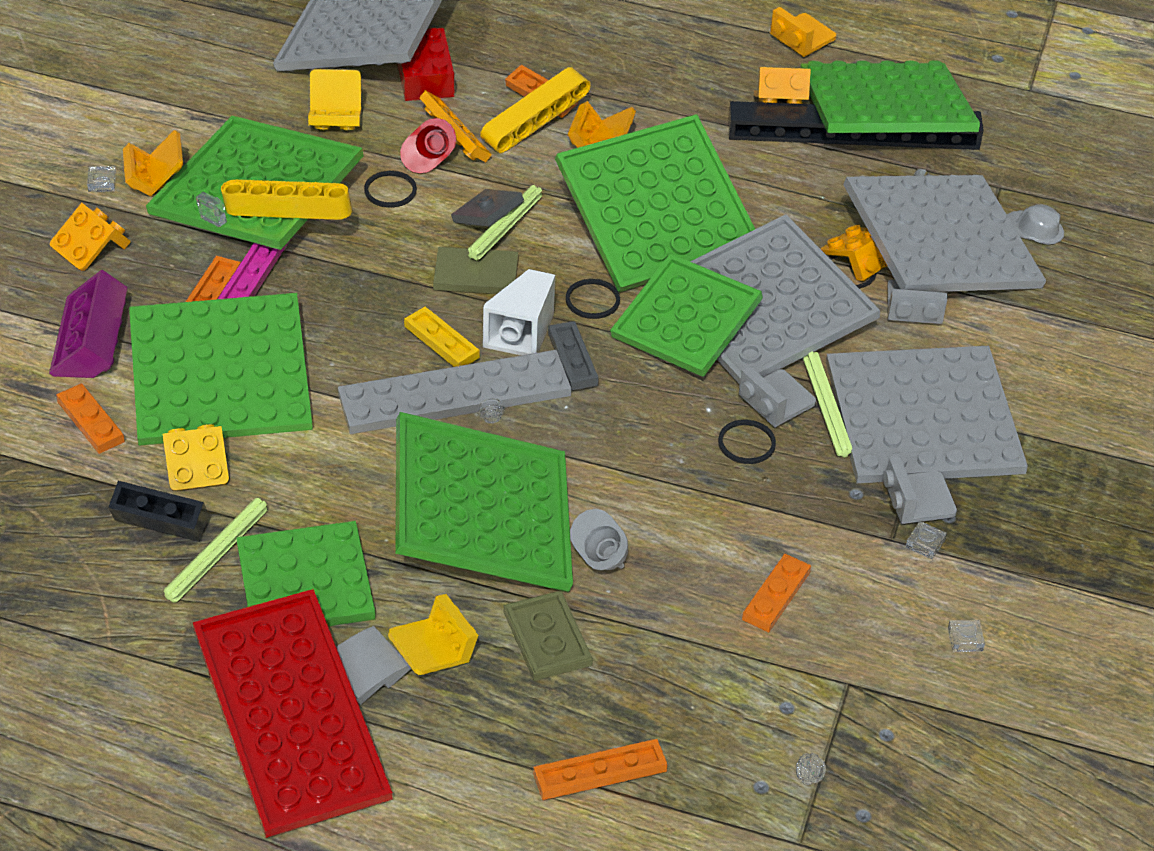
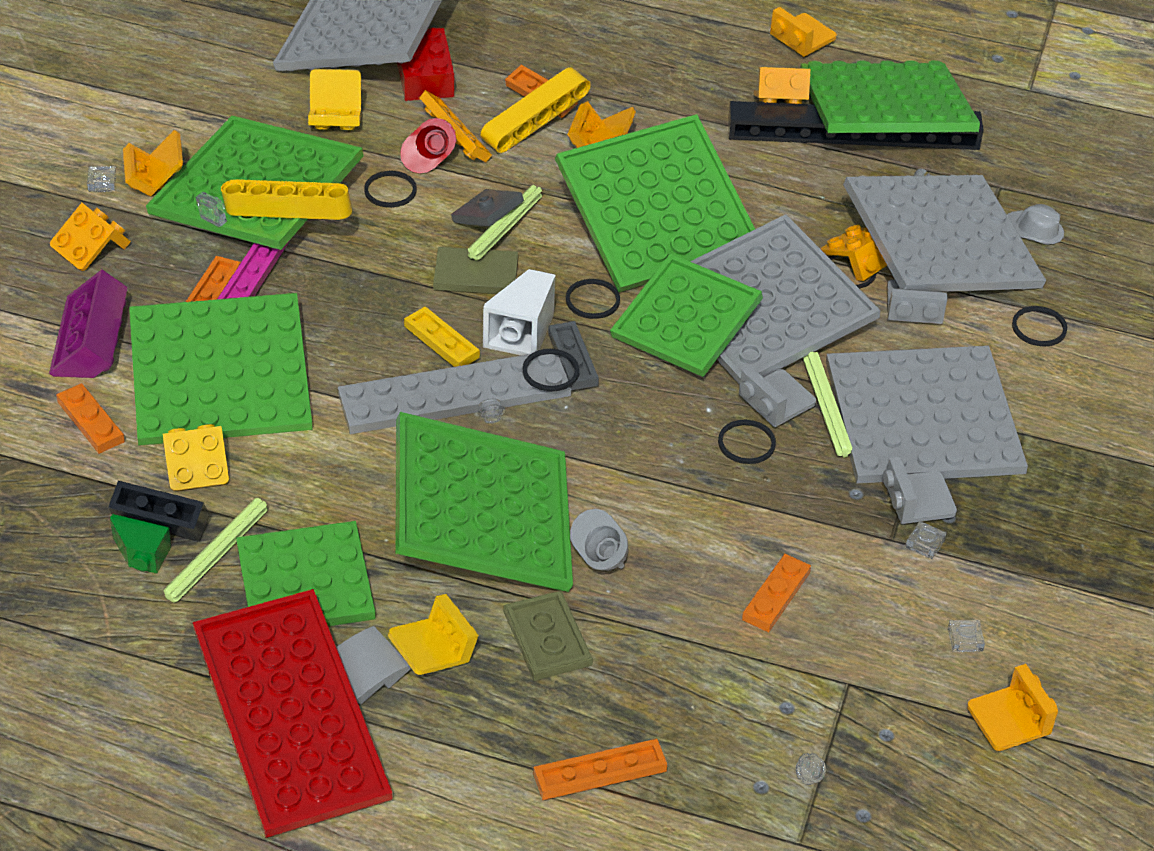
none -> green slope [110,514,171,574]
none -> black piece [522,348,579,392]
none -> light orange bracket [967,664,1058,751]
none -> black piece [1012,306,1067,347]

